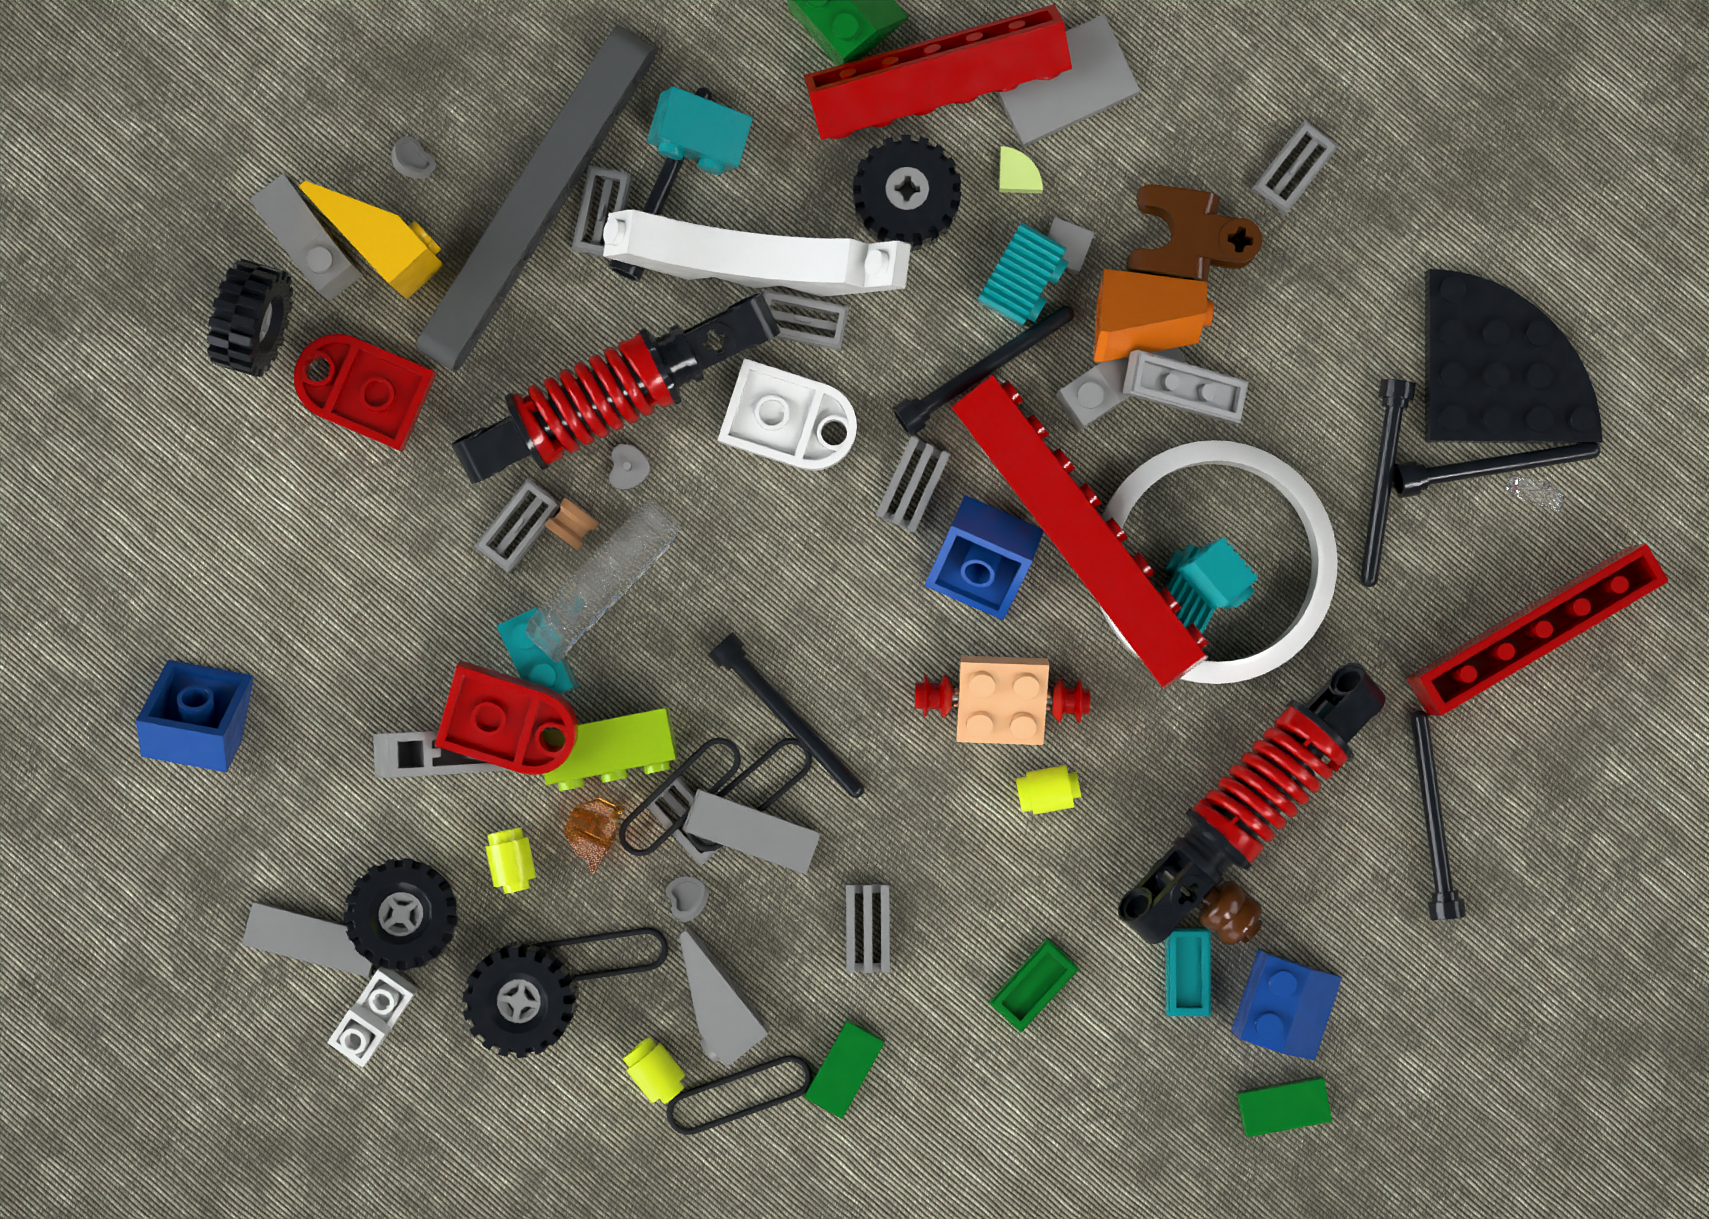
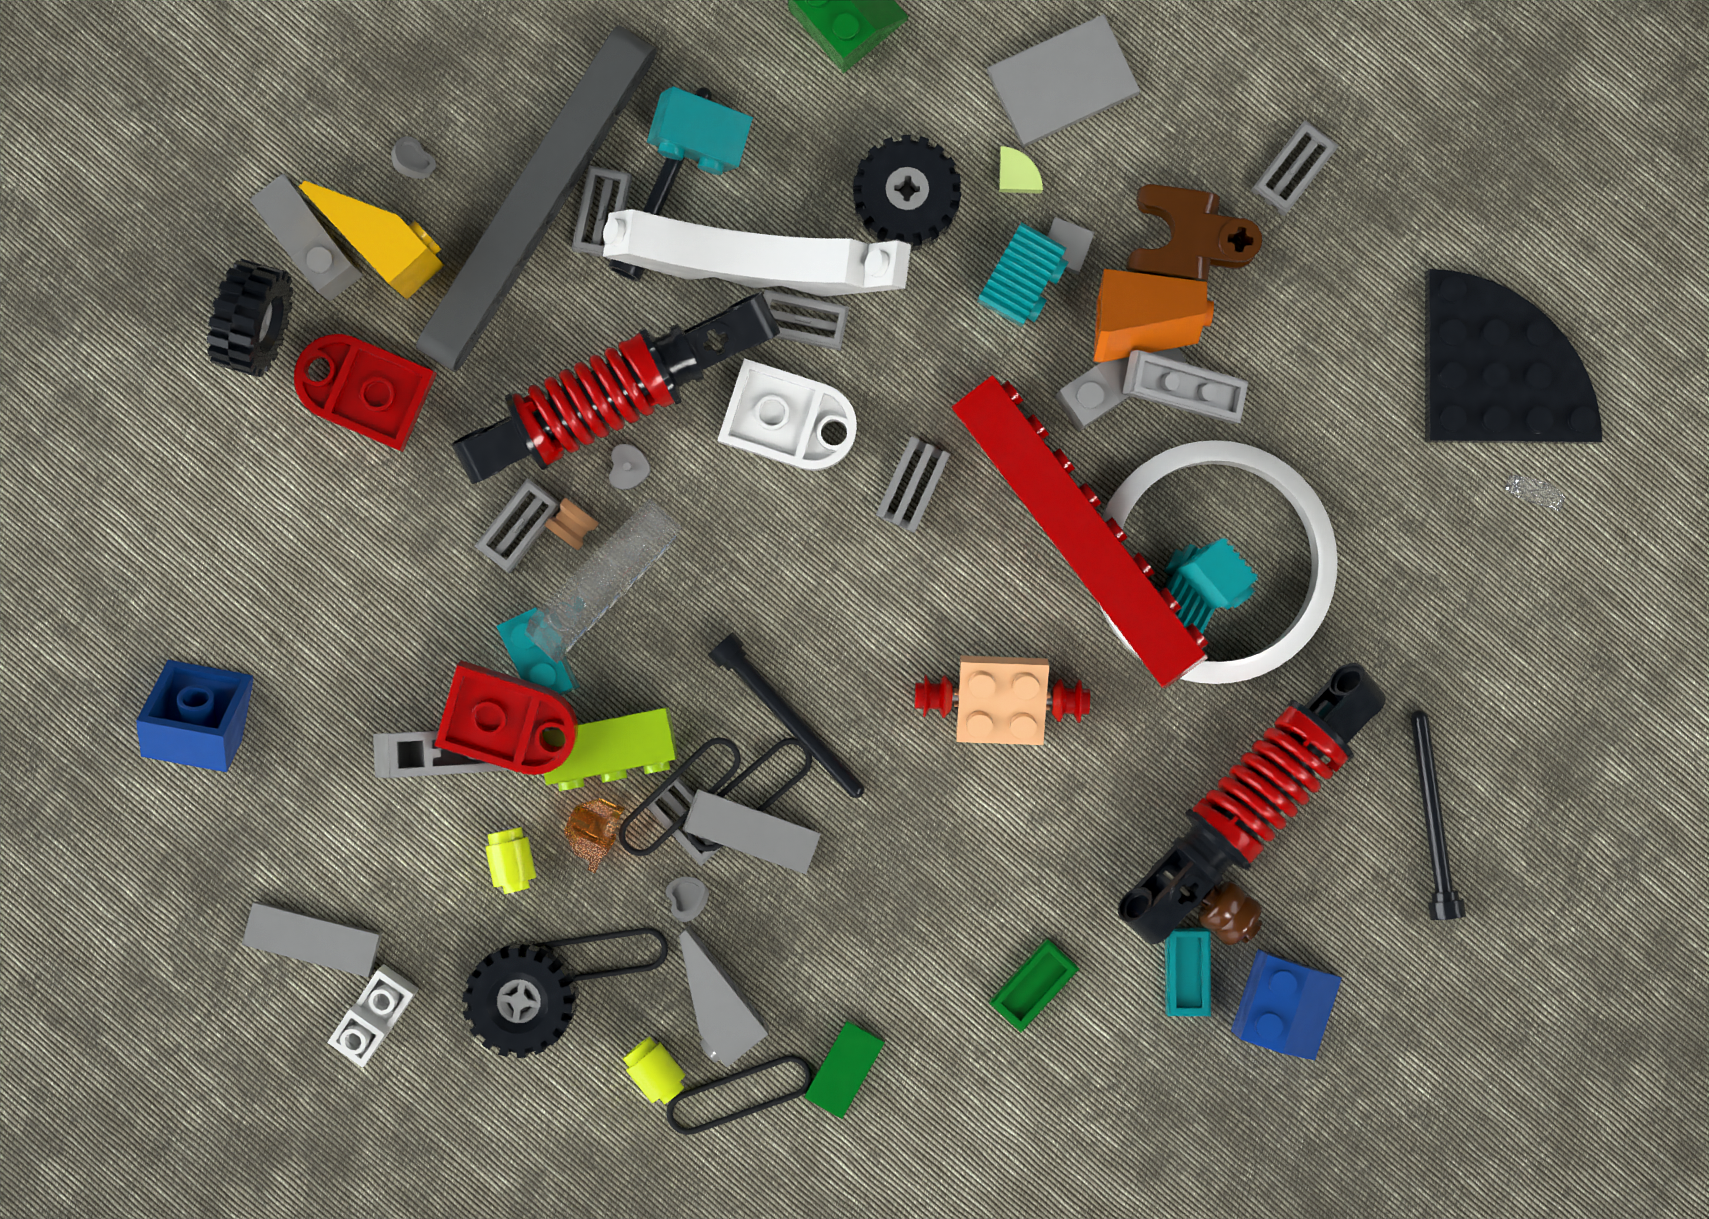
black wheel [344,858,459,971] -> none
red brick [803,4,1072,140] -> none
light grey tile [846,884,890,973] -> none
black piece [892,306,1074,437] -> none
blue slope [924,495,1044,620] -> none
neon yellow brick [1016,765,1081,815] -> none
green tile [1236,1076,1333,1138] -> none
black piece [1360,379,1416,587] -> none
black piece [1393,443,1601,498] -> none
red brick [1406,543,1669,716] -> none

